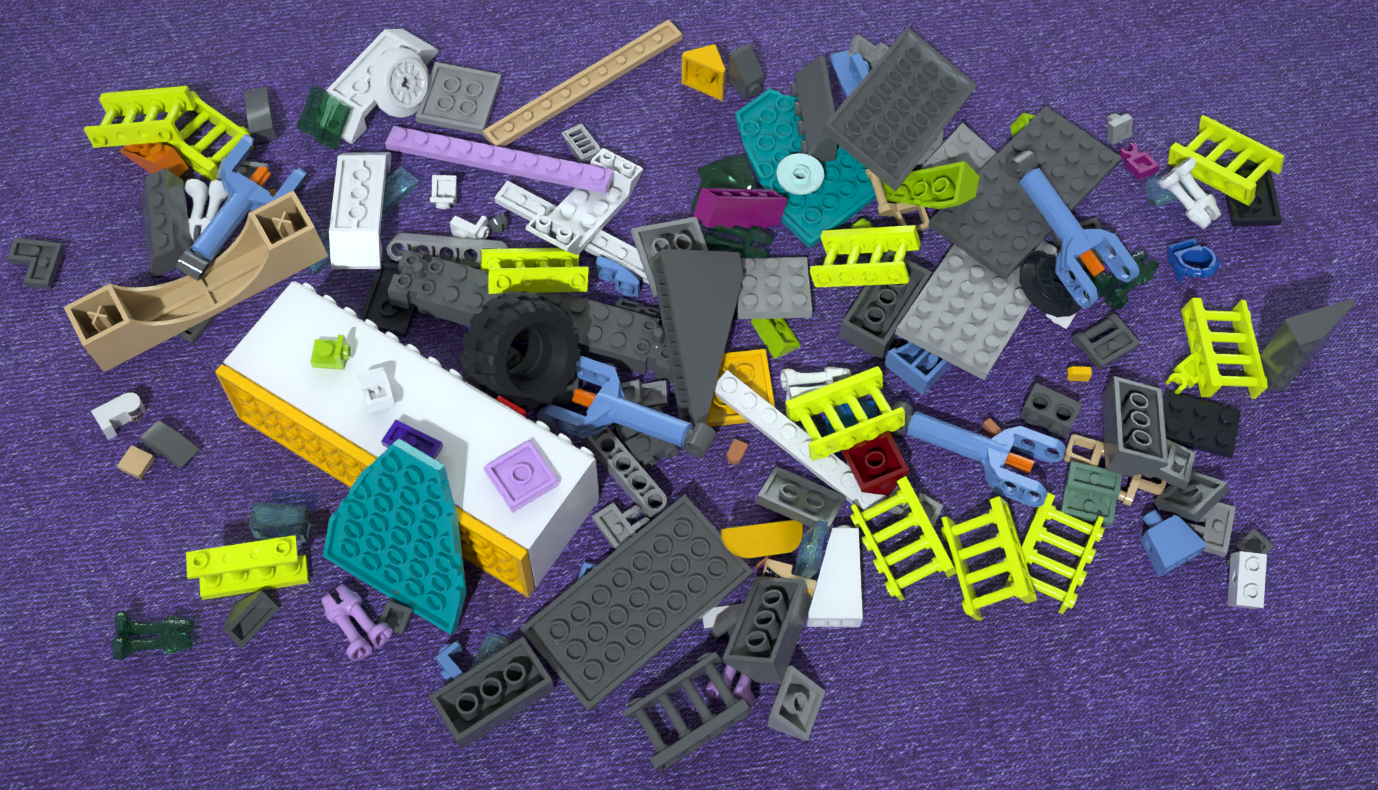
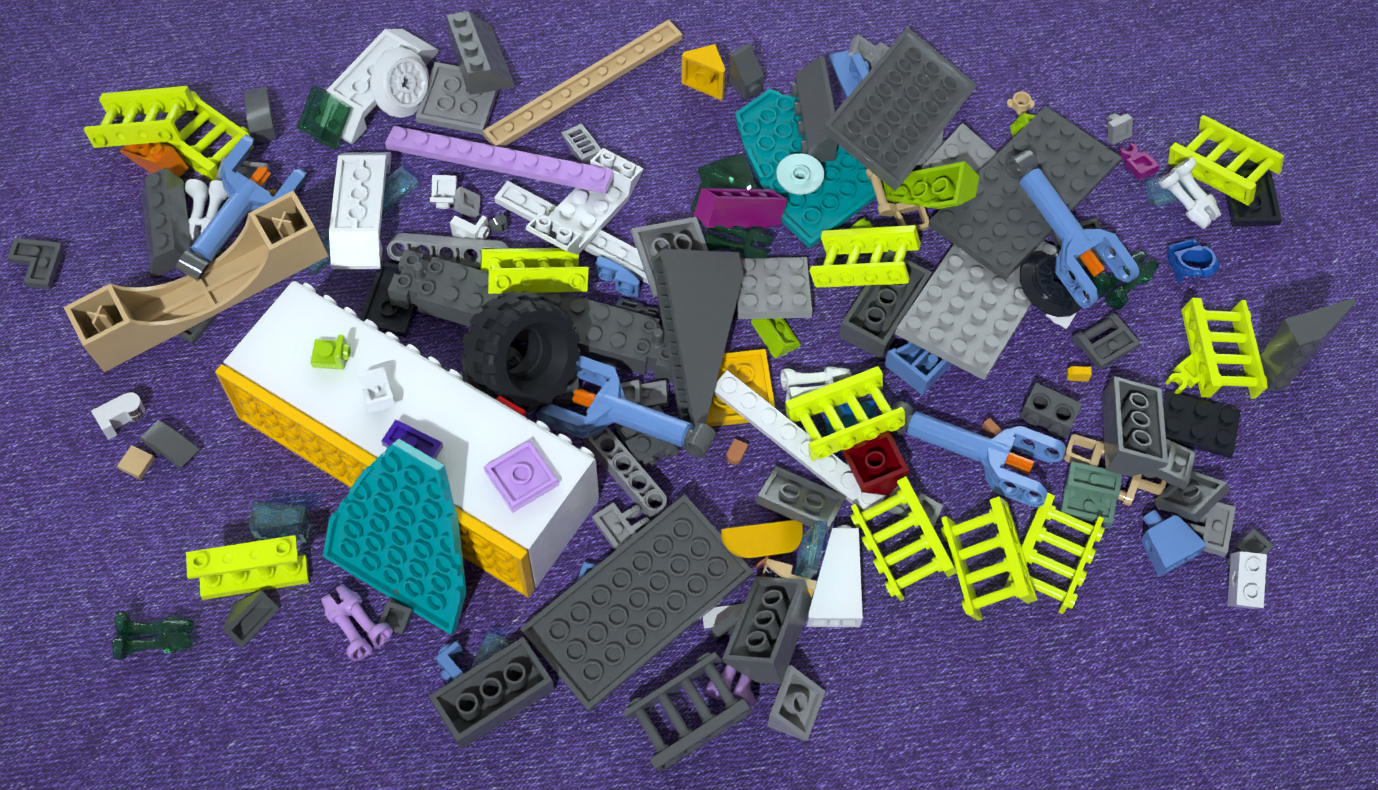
none -> dark grey slope [446,11,514,95]
none -> light grey plate [454,186,480,219]
none -> tan plate [1007,91,1035,115]

